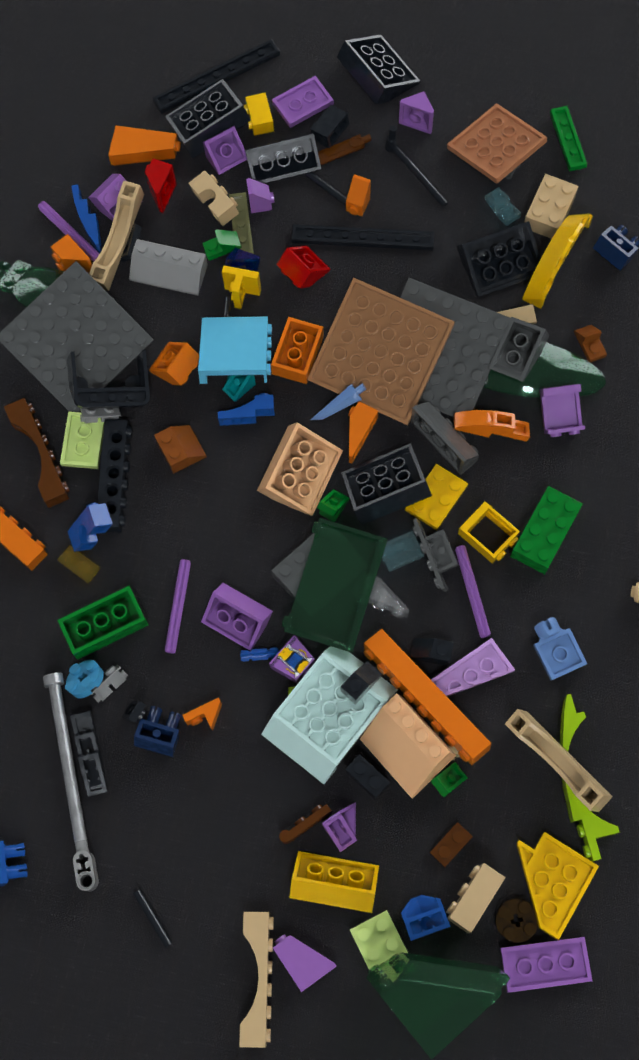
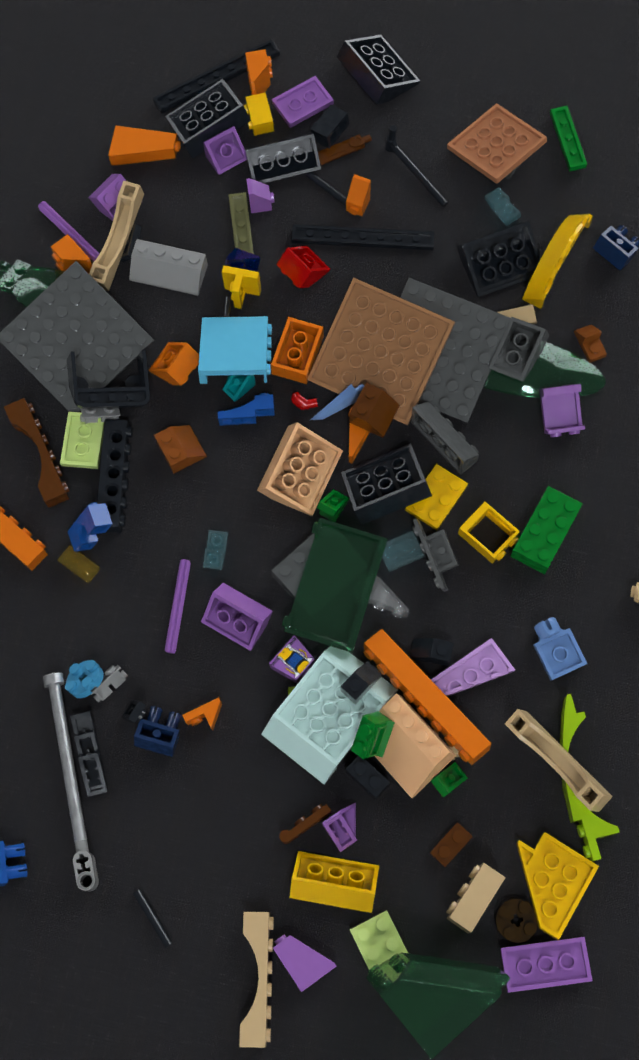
green brick [57,586,148,660] -> none
blue slope [71,185,102,253] -> none
red slope [145,159,177,213] -> none
tan arch [188,171,239,226] -> none
green slope [203,230,242,261] -> none
blue axle [240,647,279,662] -> none
medium lavender slope [399,91,434,134] -> none
blue slope [401,895,450,941] -> none
orange slope [454,410,530,442] -> none
medium lavender axle [455,545,491,638] -> none
tan brick [524,174,579,239] -> none
none -> clear light blue slope [203,530,229,570]
none -> orange slope [245,49,273,95]
none -> red arm [291,392,318,410]
none -> reddish brown slope [349,382,400,438]
none -> green window [351,711,395,759]

